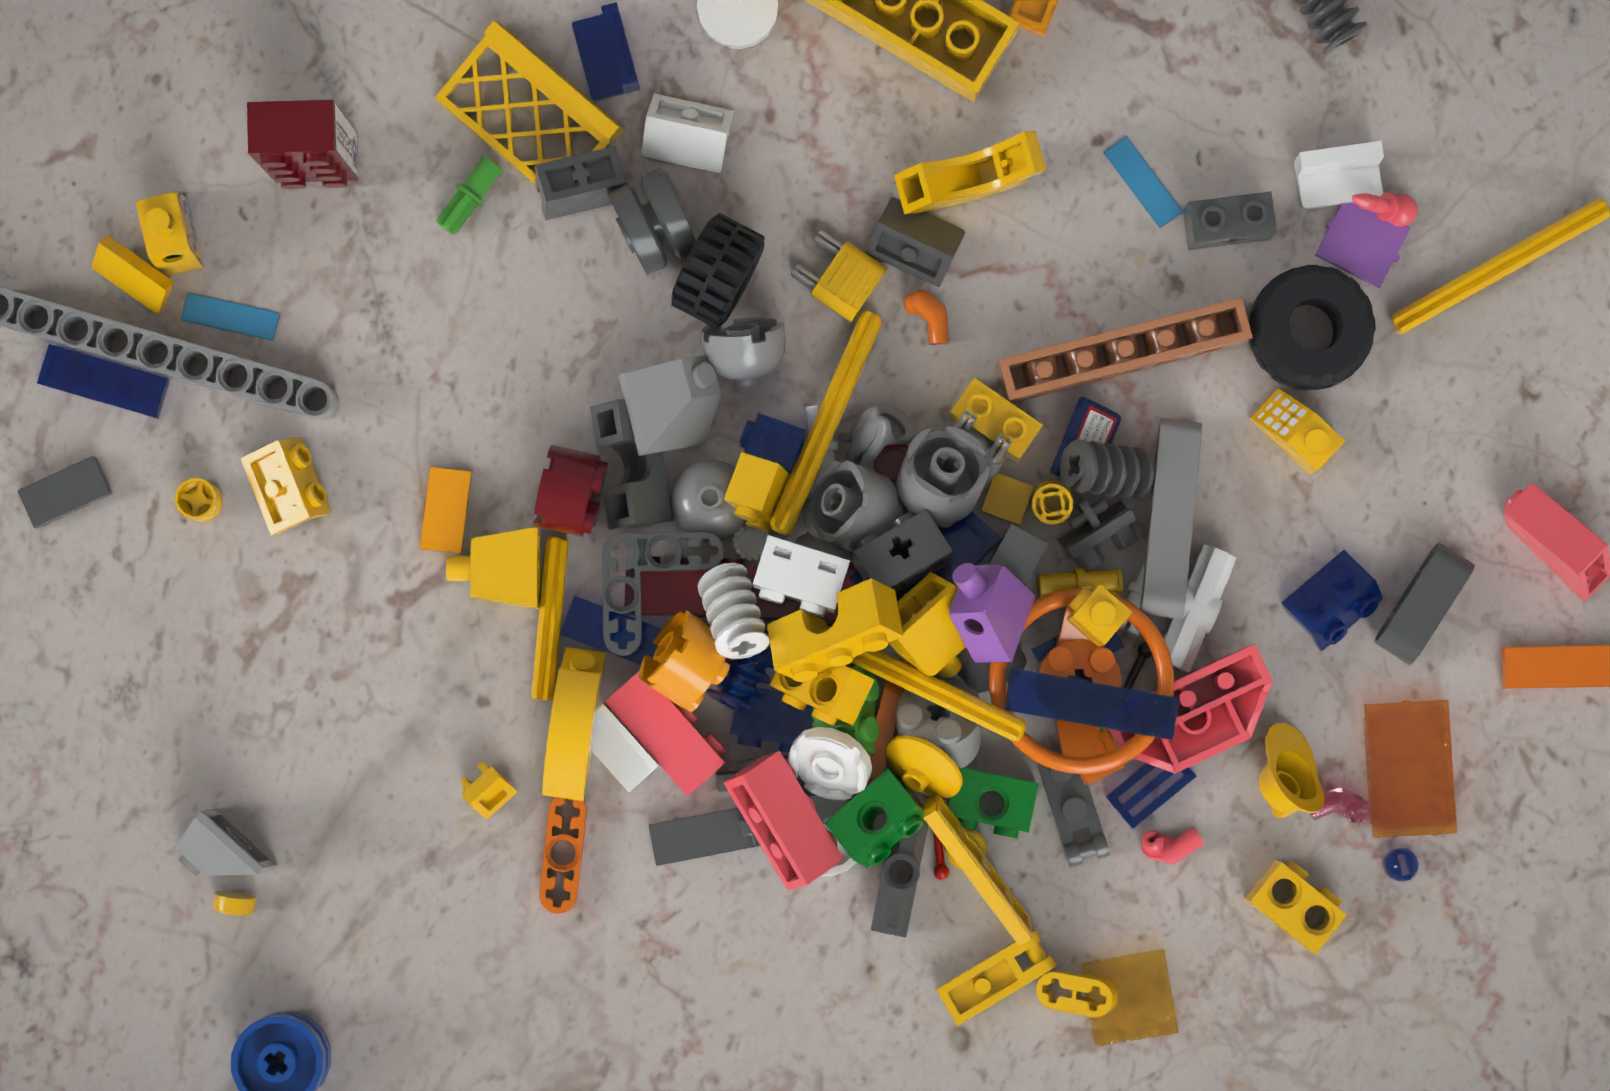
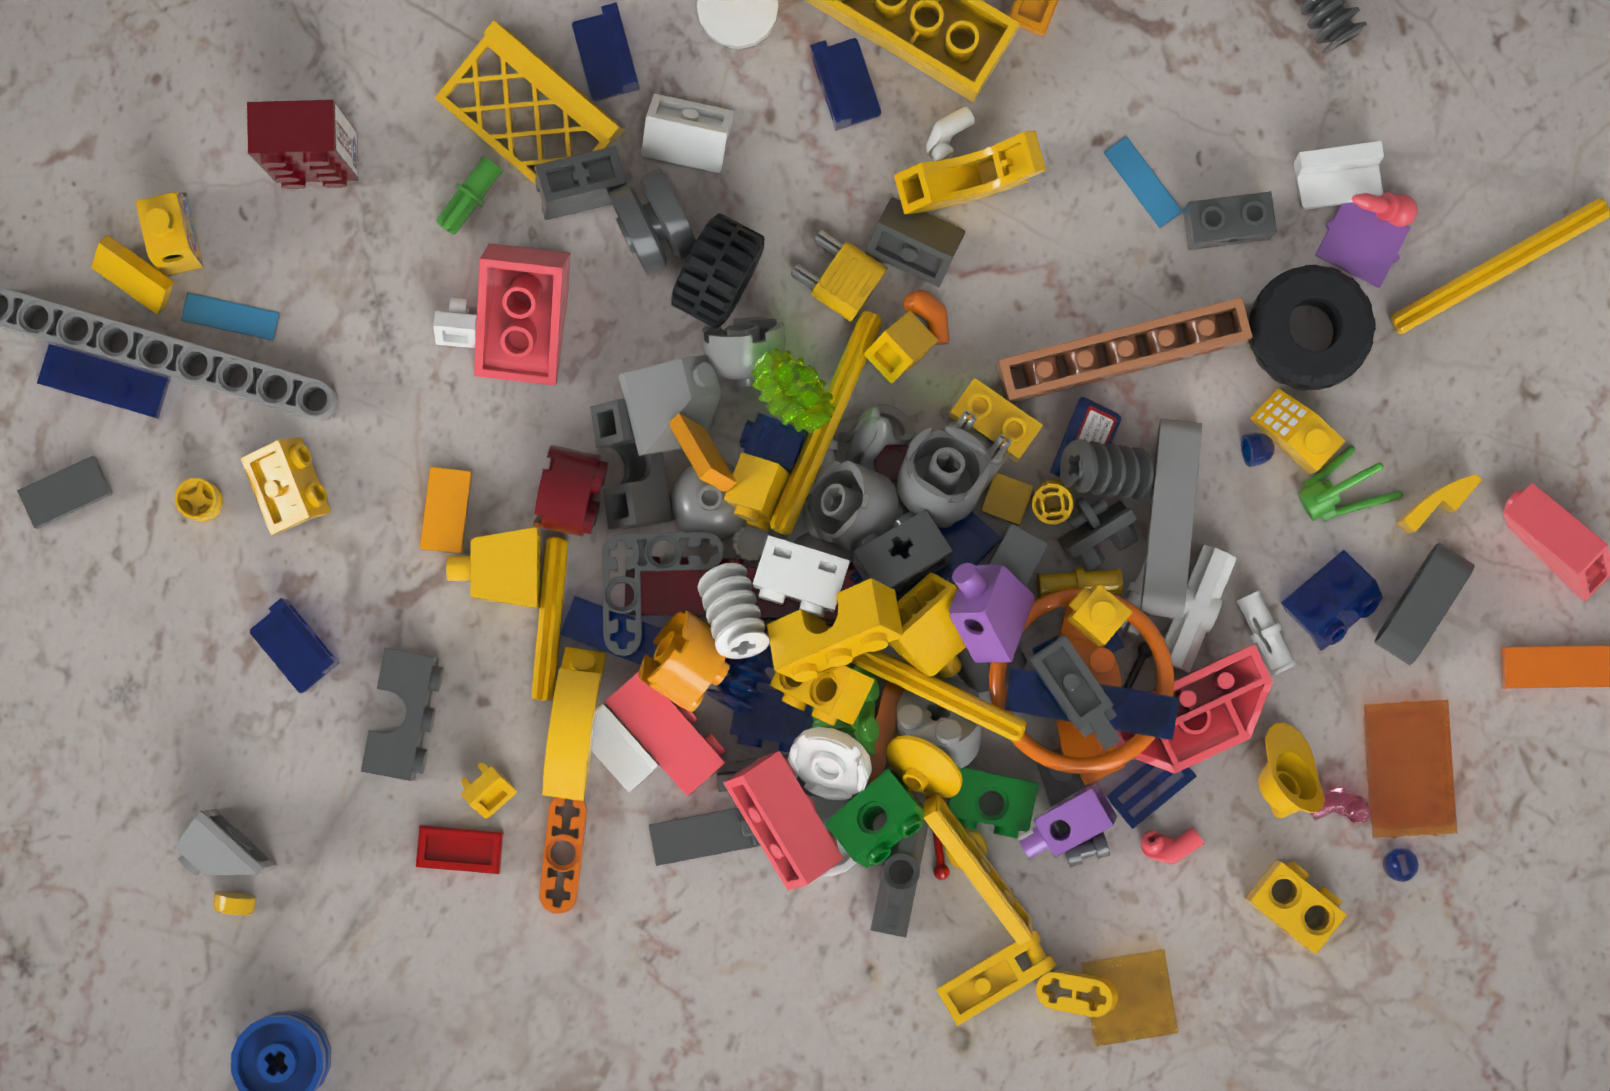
none -> clear blue panel [250,598,340,693]
none -> dark grey arch [361,648,444,781]
none -> red tile [416,825,504,874]
none -> white tile [433,297,477,348]
none -> coral slope [474,243,571,386]
none -> light orange tile [669,413,737,492]
none -> clear neon green gear [751,348,835,433]
none -> clear blue panel [810,38,881,131]
none -> yellow brick [863,311,939,384]
none -> white arm [926,106,974,161]
none -> medium lavender torso [1018,781,1117,859]
none -> dark grey hinge [1028,634,1121,750]
none -> white pin [1236,590,1297,676]
none -> clear blue hinge [1241,432,1275,467]
none -> bright green plant [1297,446,1403,523]
none -> yellow slope [1396,474,1483,534]

